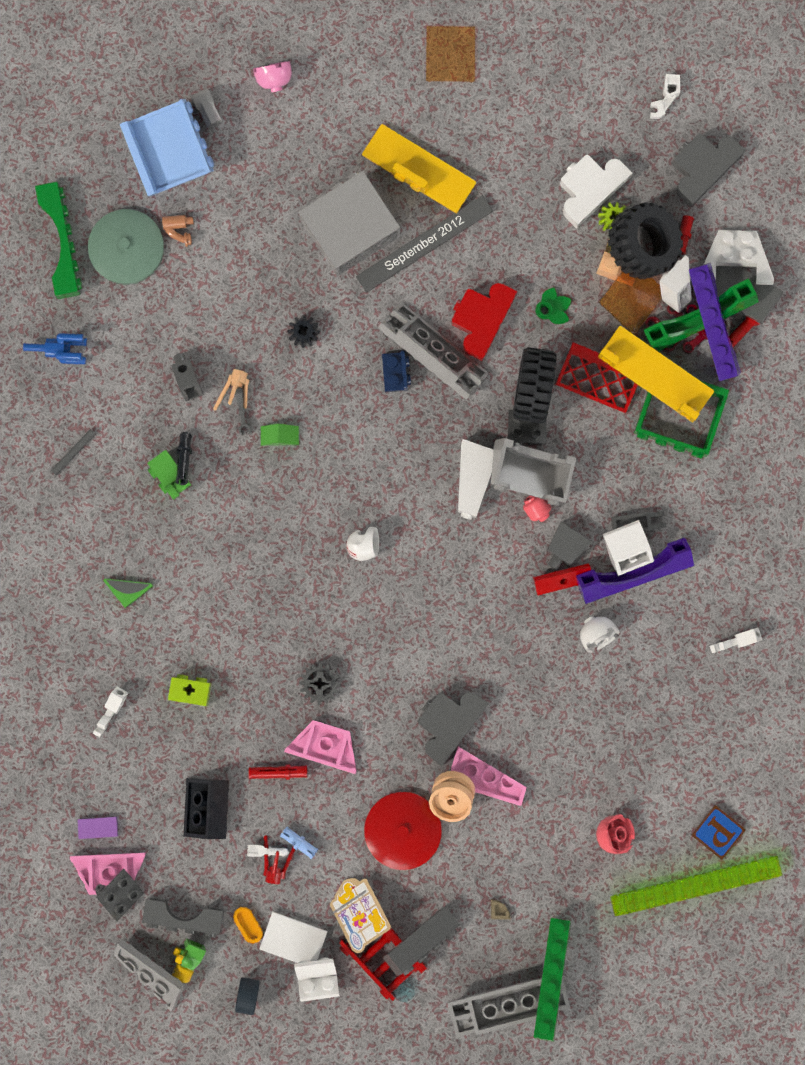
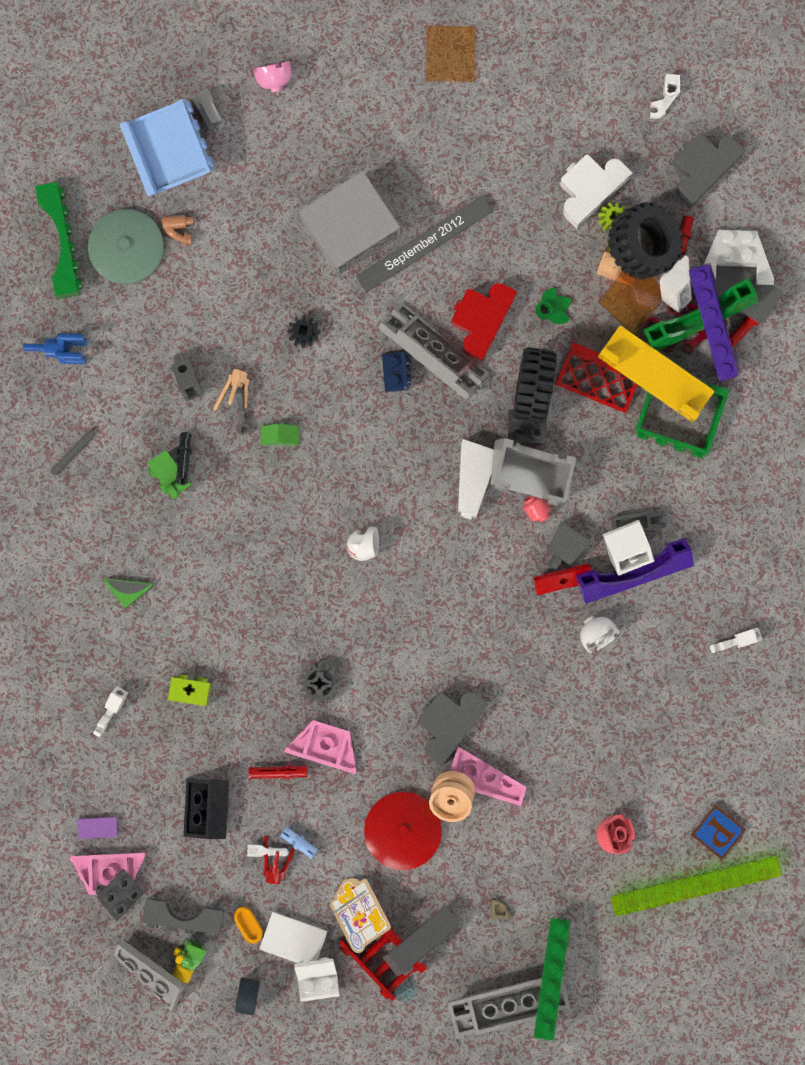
yellow bracket [362,124,476,213] -> none

